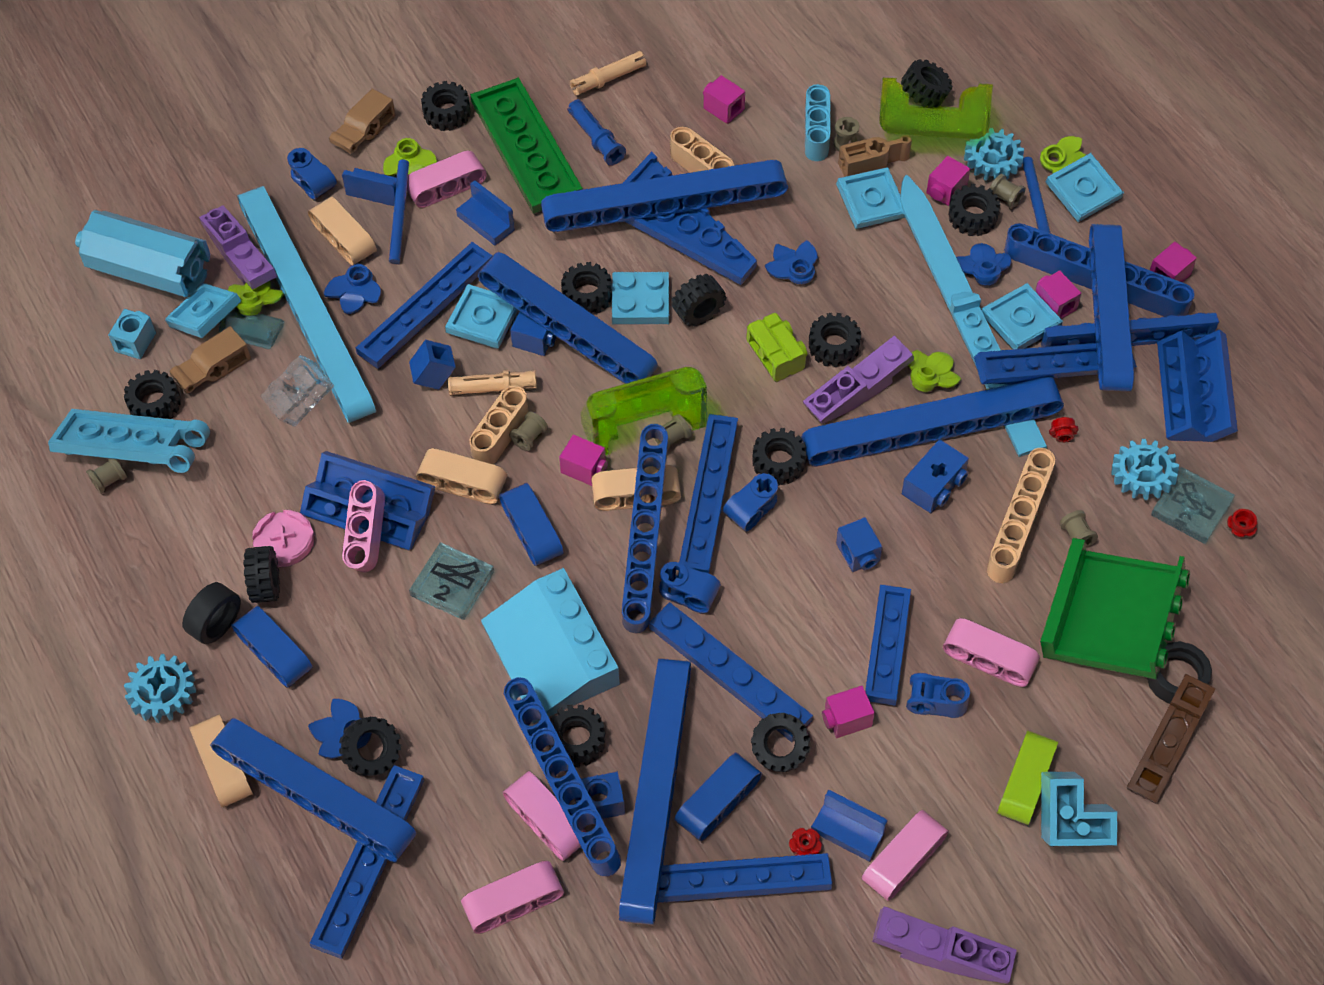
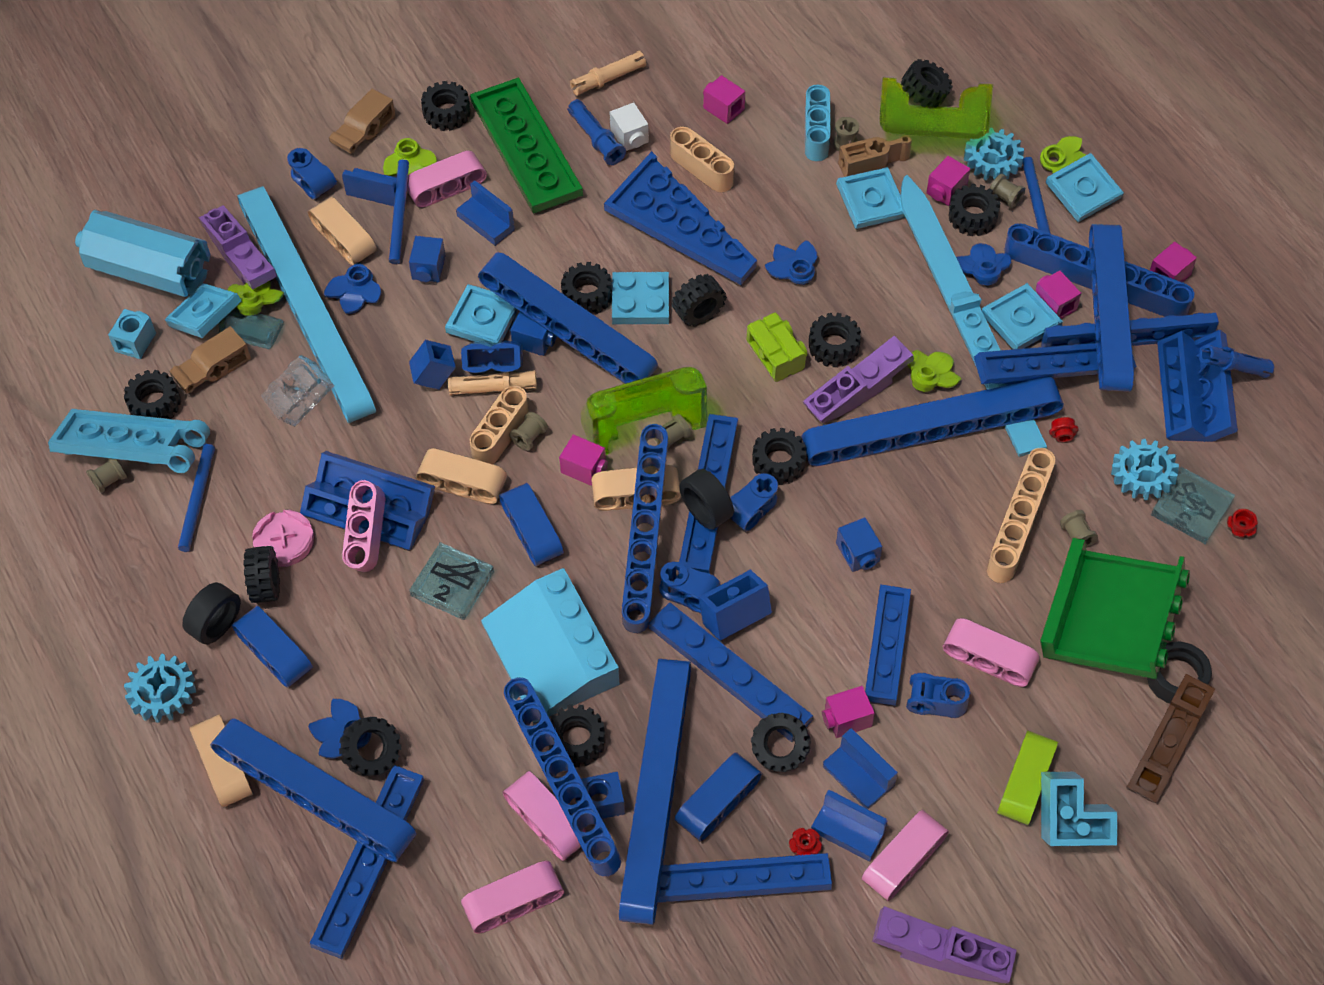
blue plate [356,242,493,369] -> none
blue beam [541,160,788,232] -> none
blue brick [901,439,969,514] -> none
none -> blue bar [178,444,215,552]
none -> blue brick [409,236,446,282]
none -> blue brick [461,341,523,373]
none -> white brick [610,103,649,151]
none -> black tyre [679,469,734,529]
none -> blue brick [699,569,772,641]
none -> blue panel [823,728,898,809]
none -> blue pin [1199,344,1274,378]

